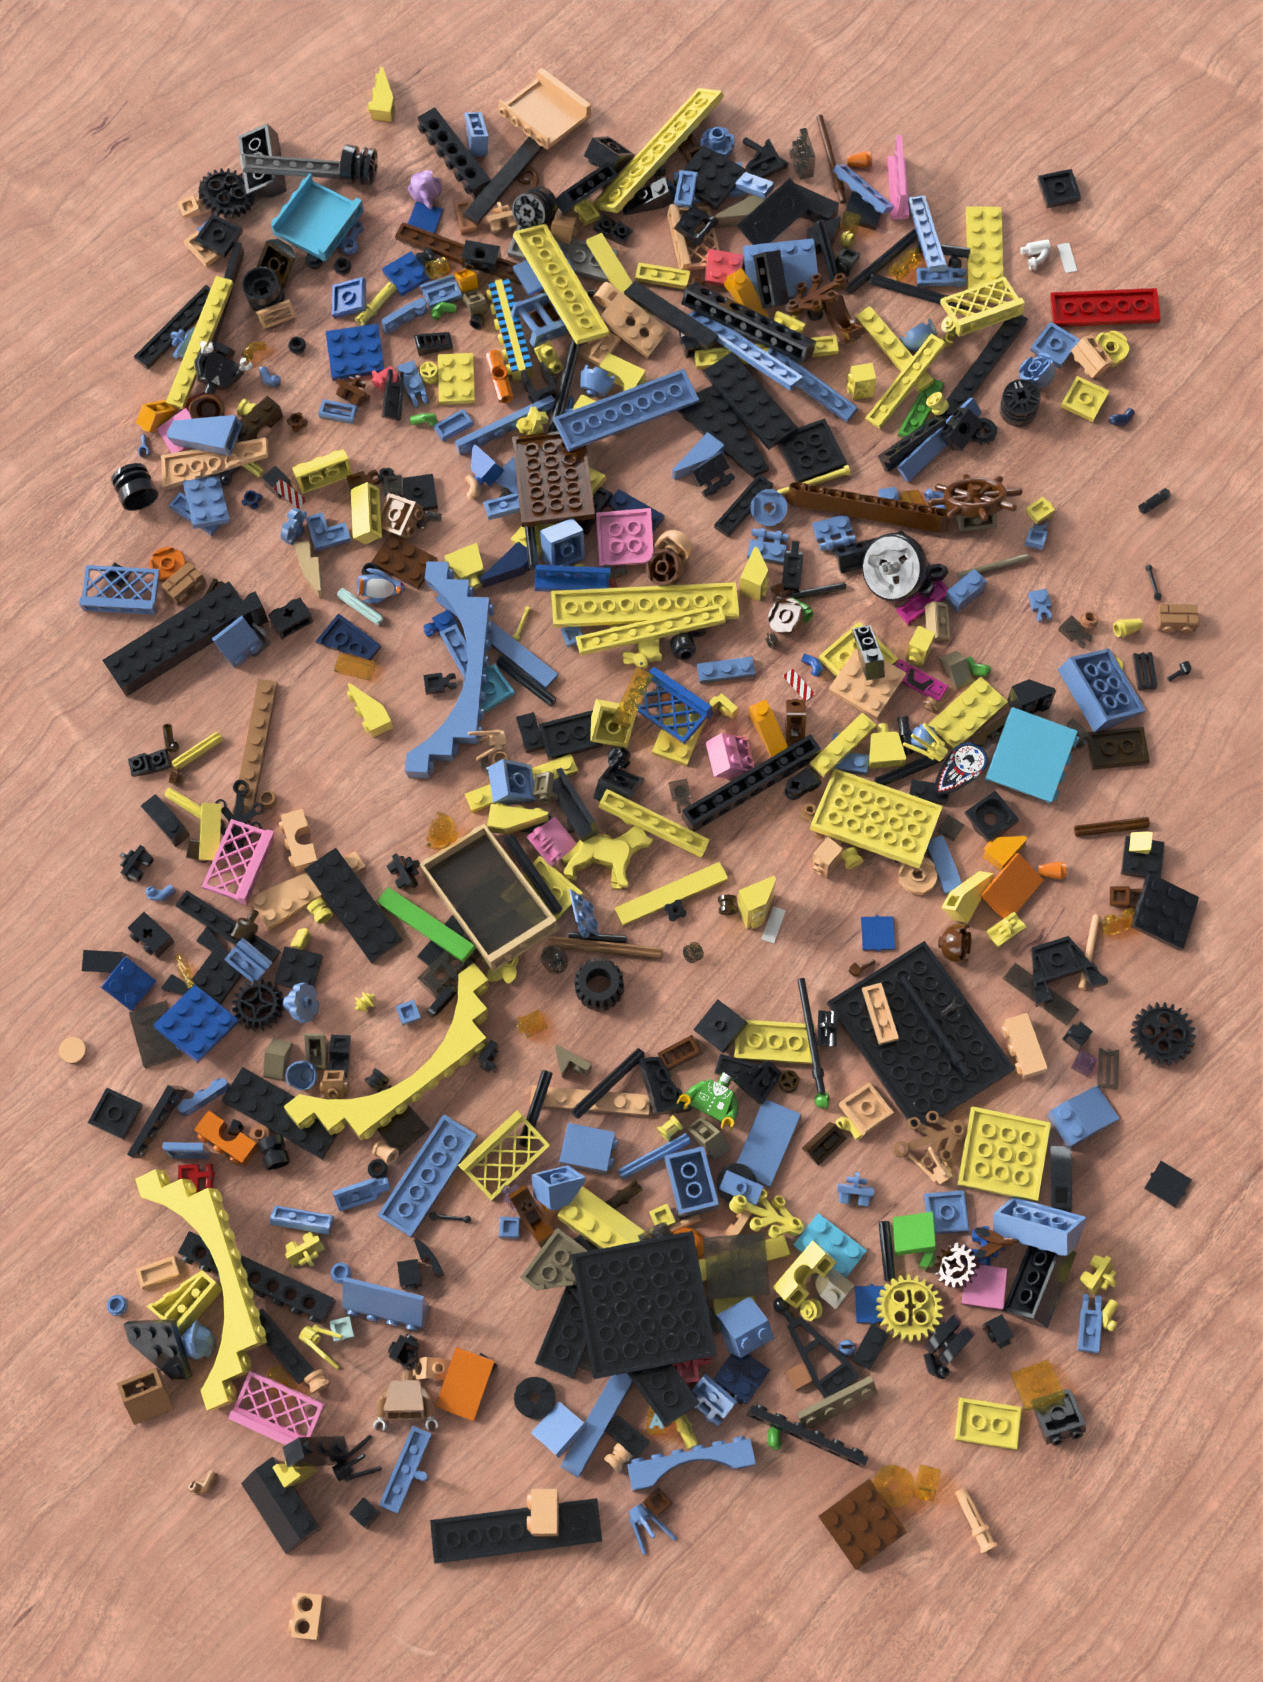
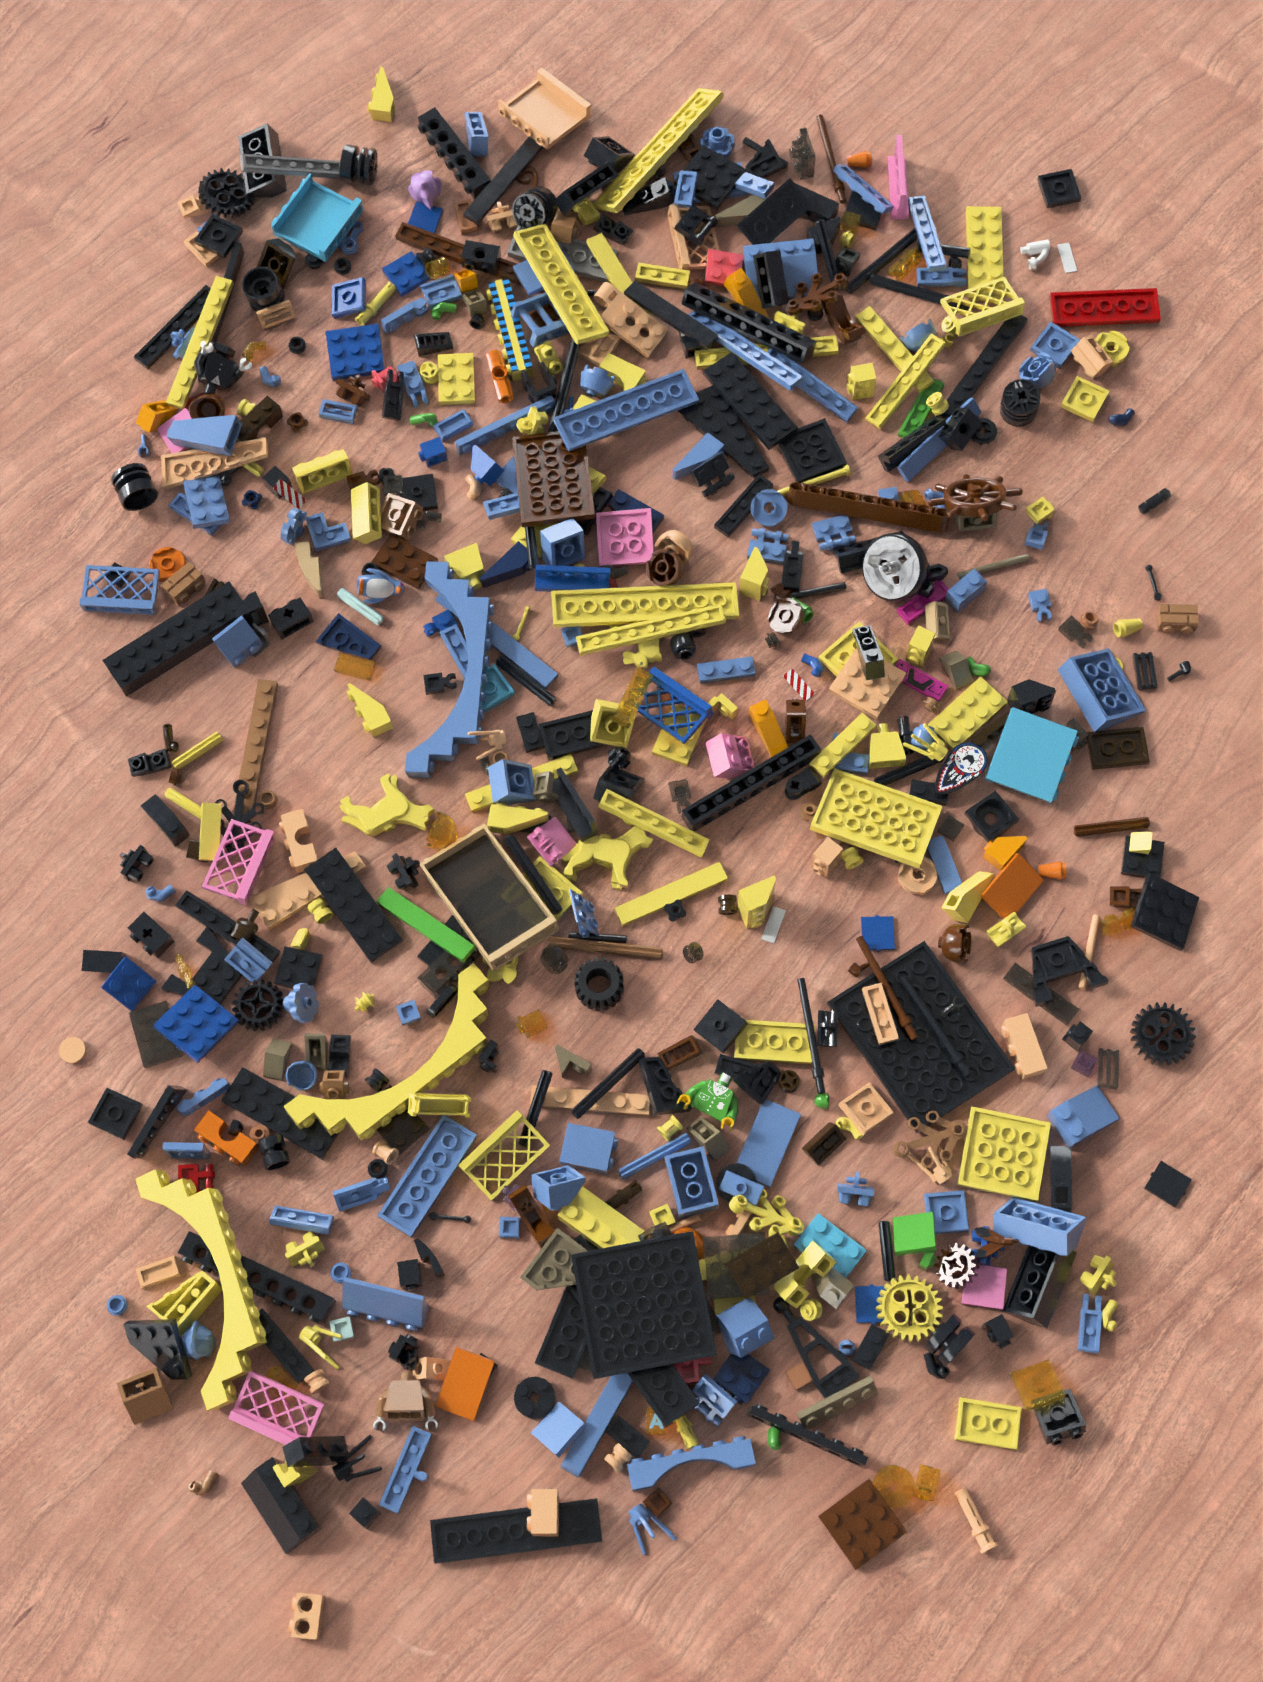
none -> light yellow animal [339,773,435,836]
none -> light yellow container [408,1093,471,1117]
none -> blue brick [418,437,448,468]
none -> dark brown plate [725,1232,799,1299]
none -> reddish brown bar [856,936,918,1041]

